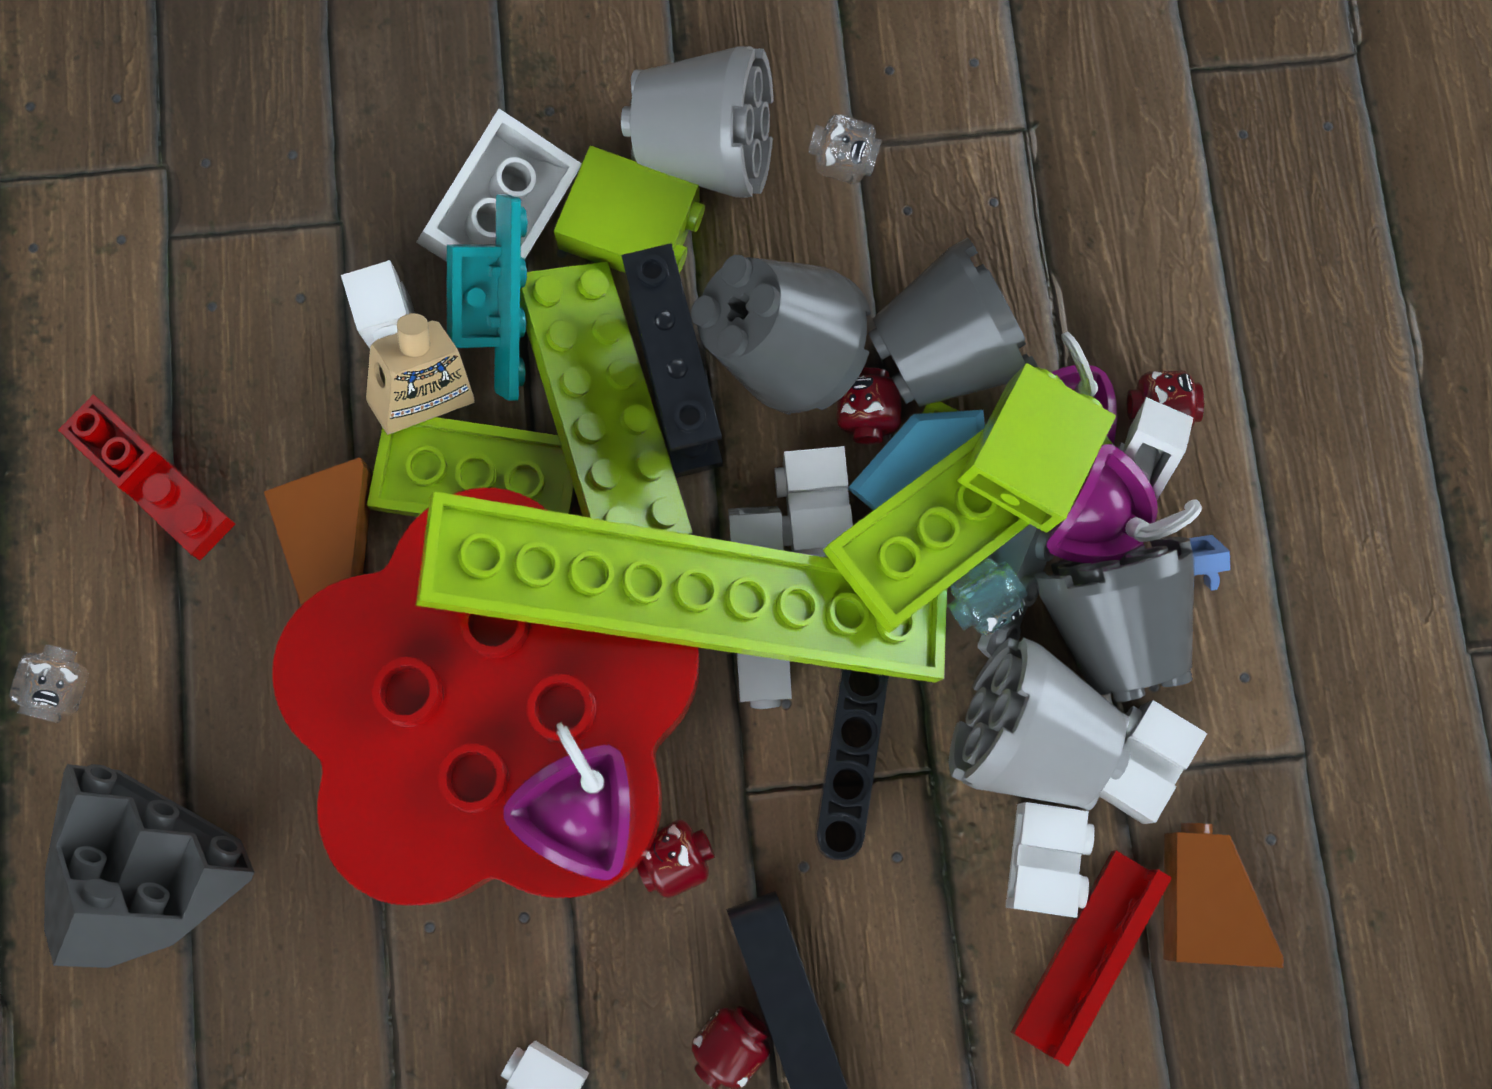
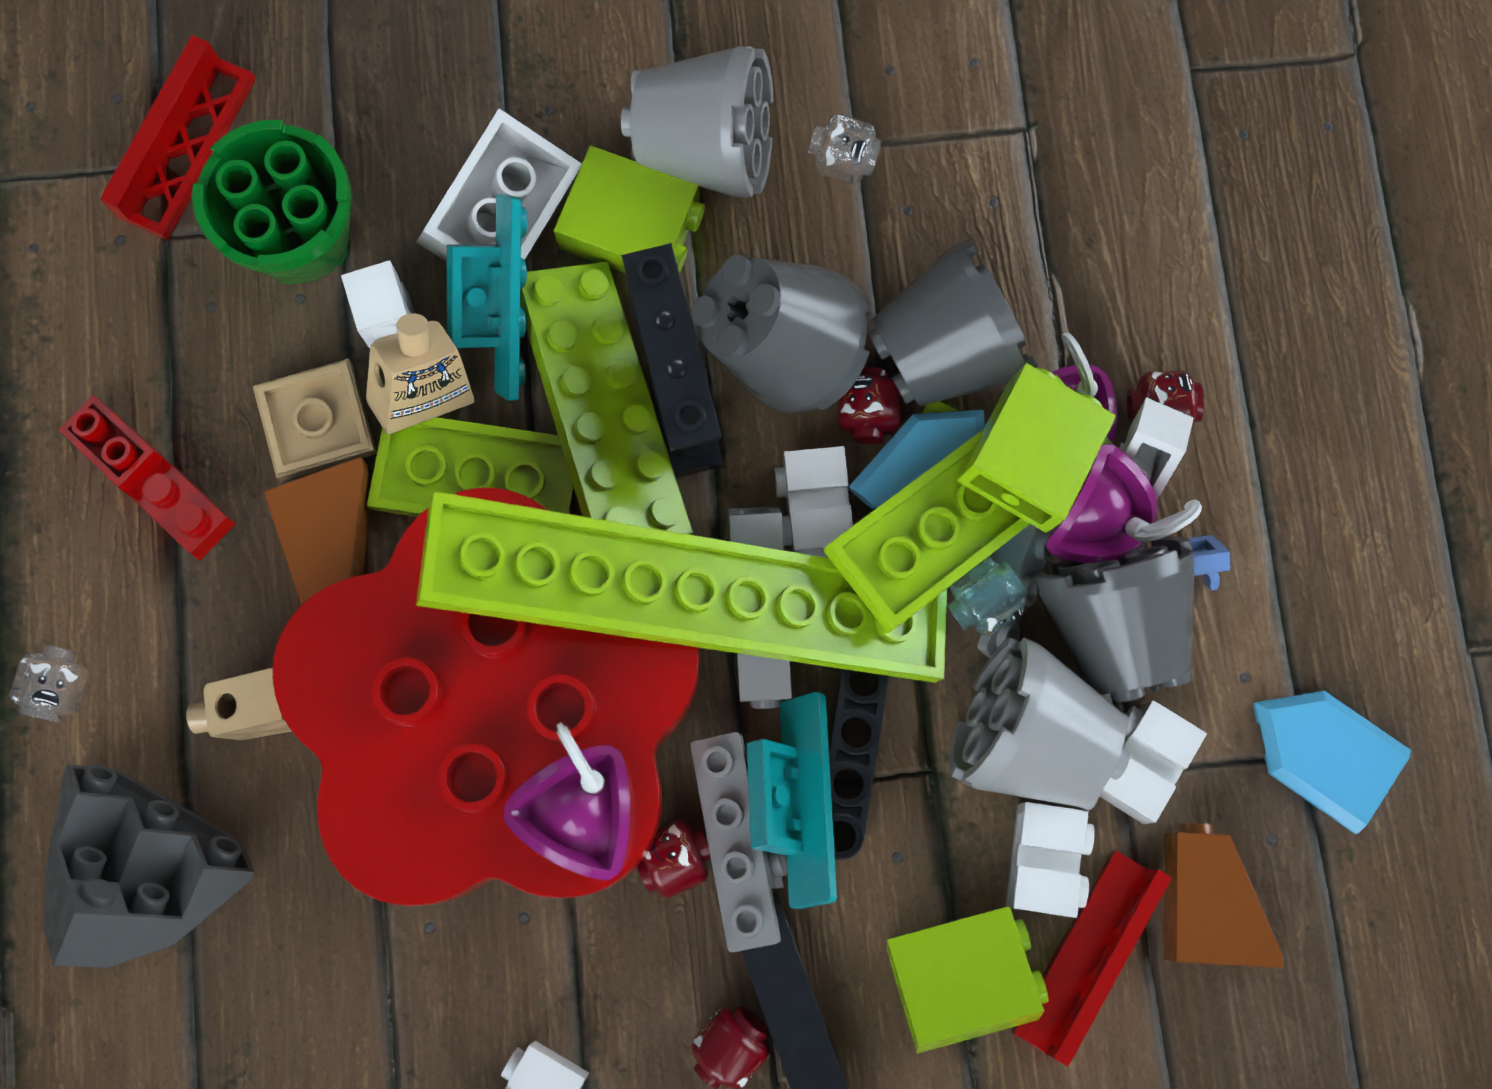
none -> red fence [100,35,256,240]
none -> tan torso [186,668,292,740]
none -> green cone [192,120,352,285]
none -> tan plate [253,358,377,482]
none -> light grey bracket [691,732,787,952]
none -> teal bracket [747,692,837,909]
none -> lime brick [886,906,1049,1054]
none -> medium azure tile [1252,691,1411,834]

